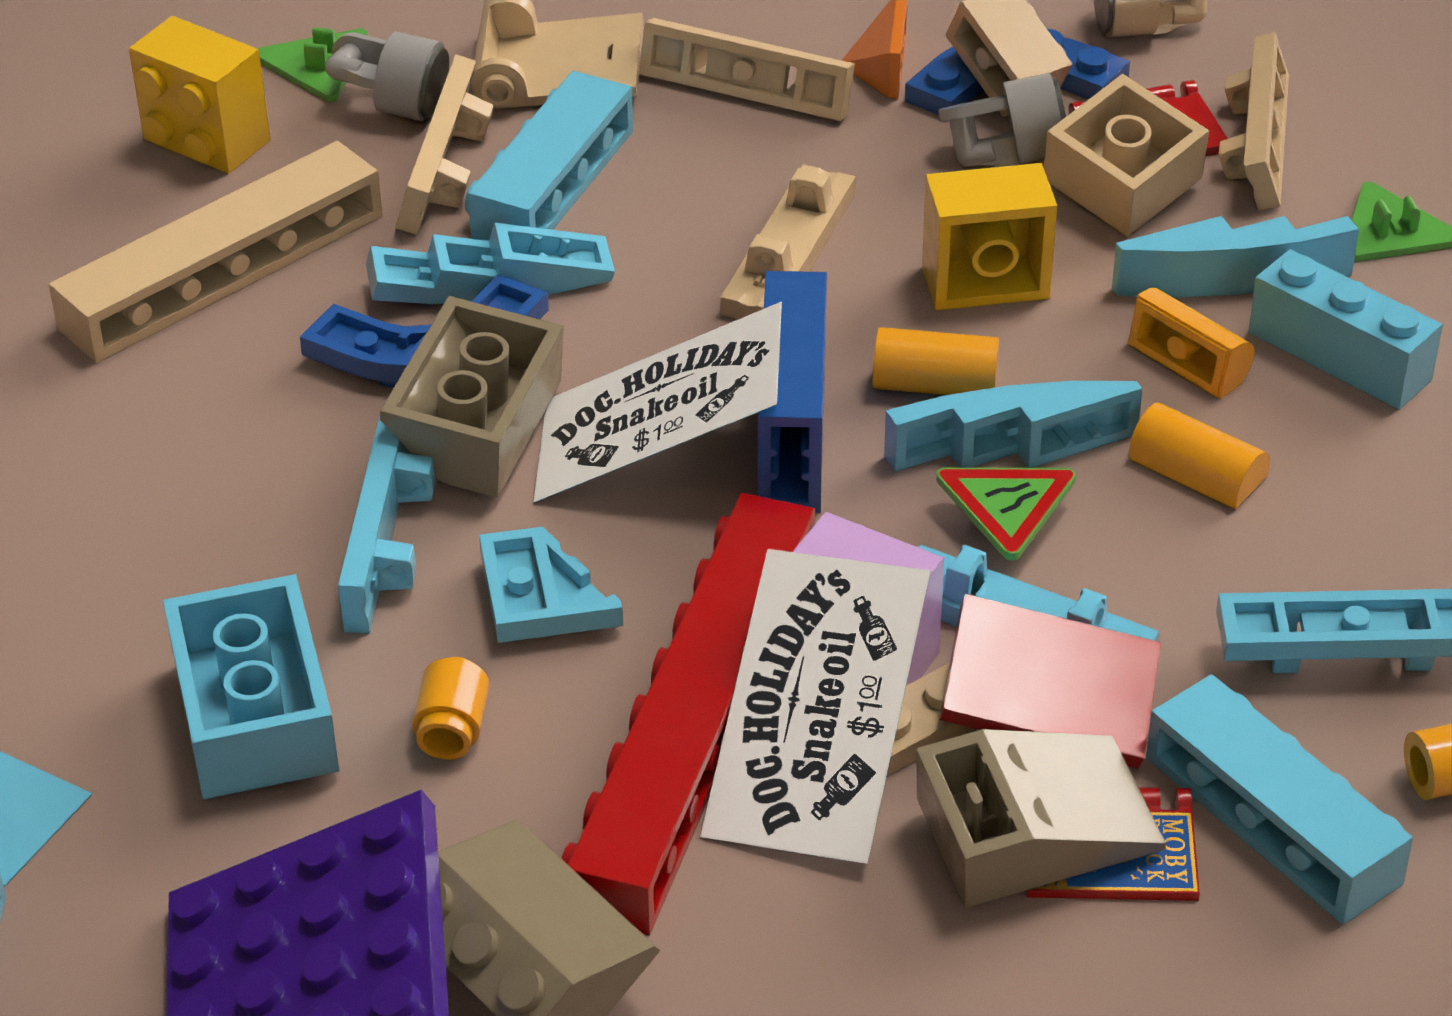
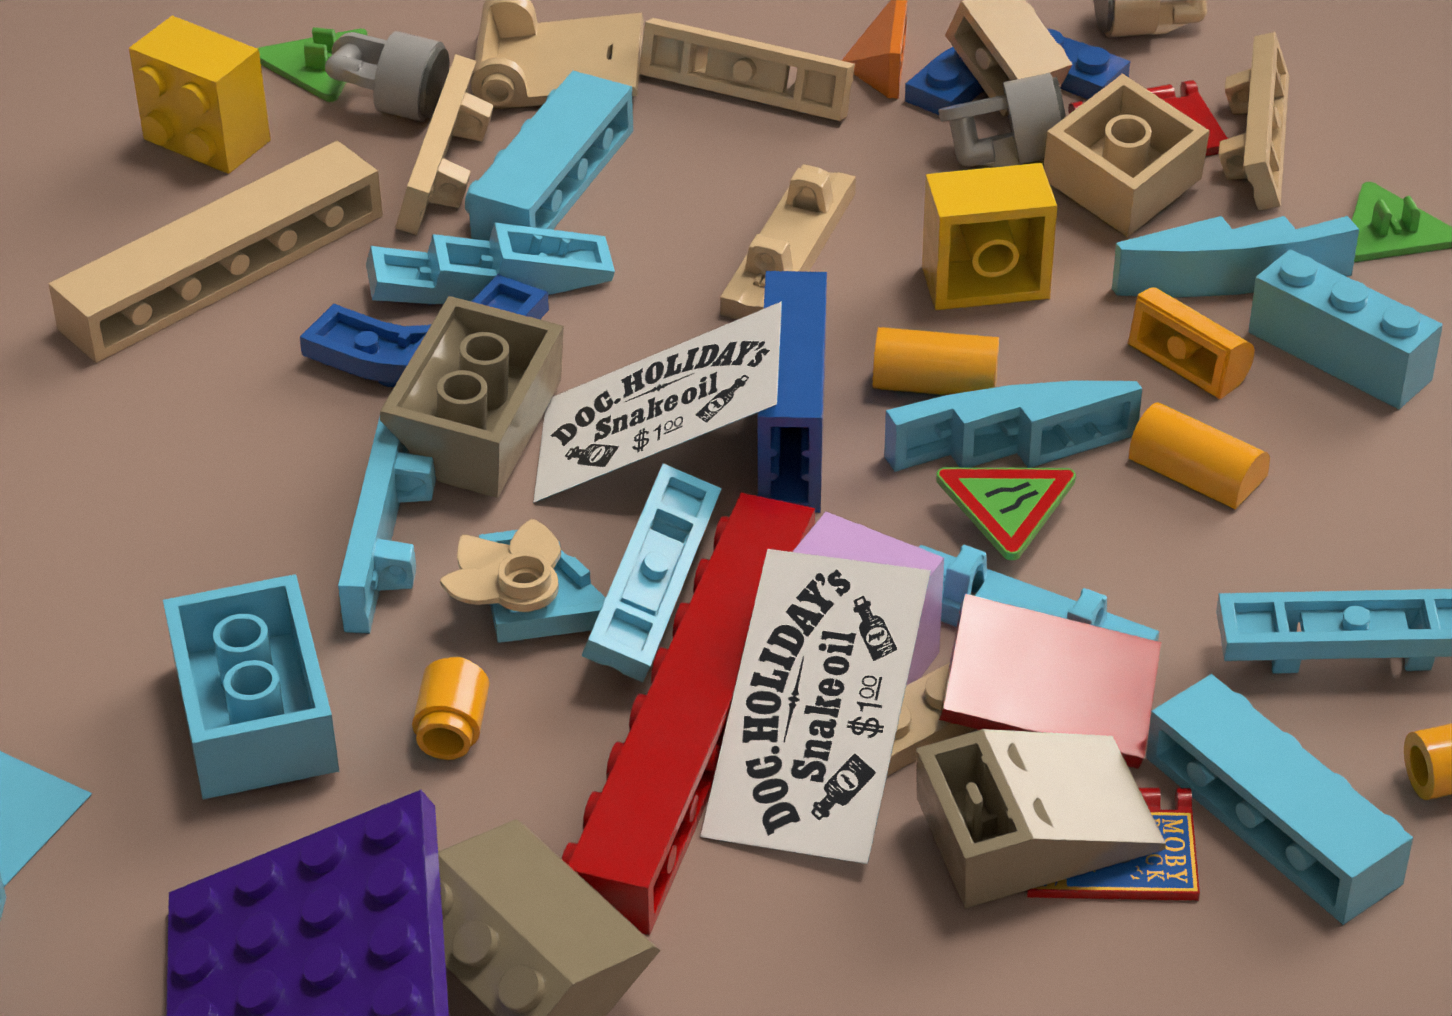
none -> tan plate [440,519,561,612]
none -> medium azure hinge [581,463,722,682]

